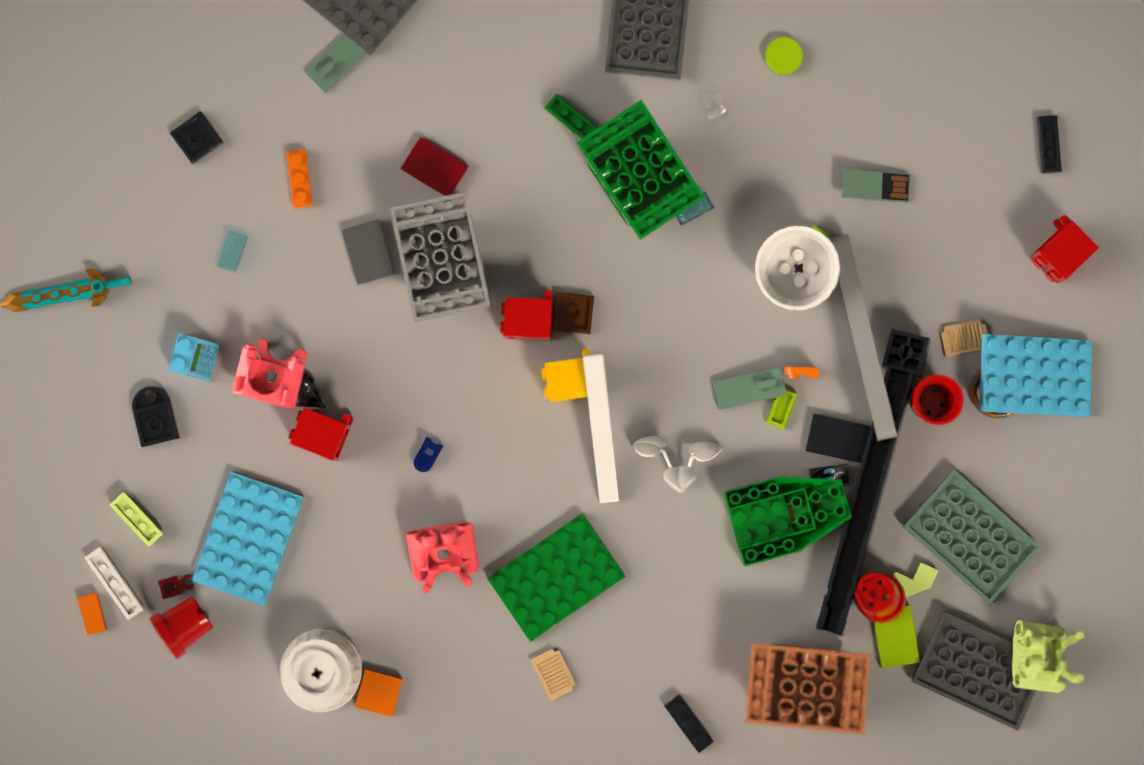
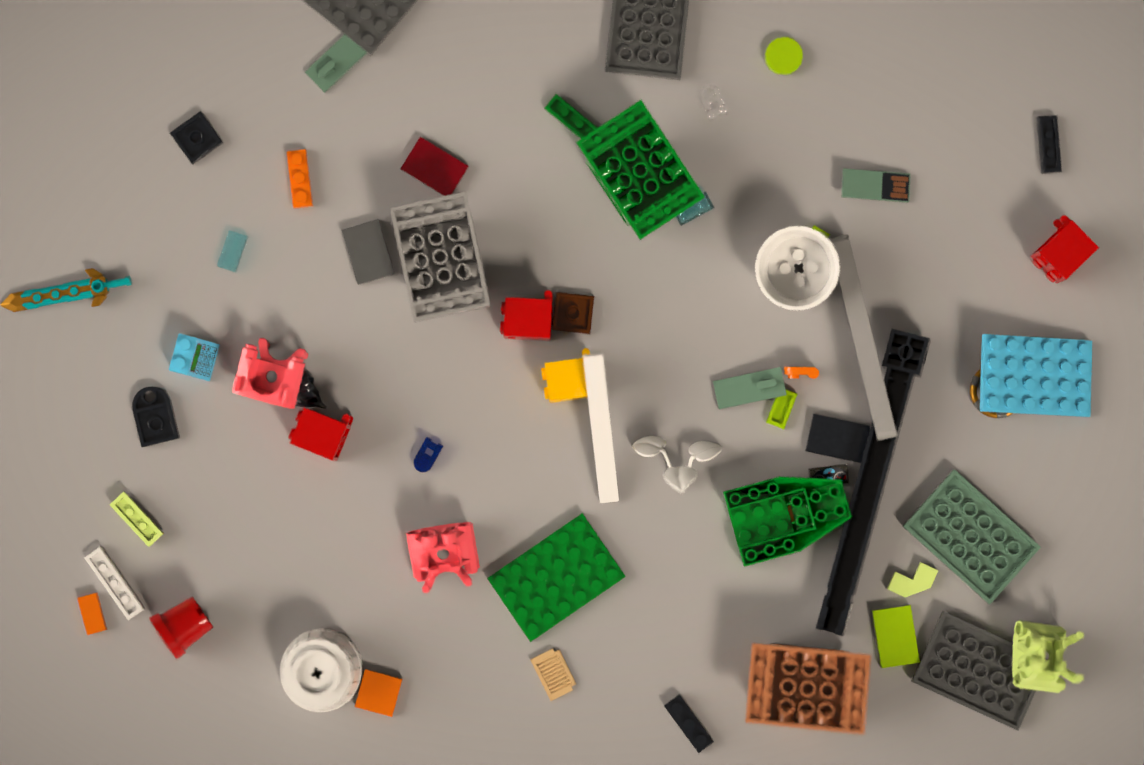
dark red plate [158,574,194,600] -> none
medium azure plate [192,472,304,606] -> none
red piece [856,573,906,624] -> none
red piece [911,375,964,425] -> none
tan window [940,319,988,357] -> none

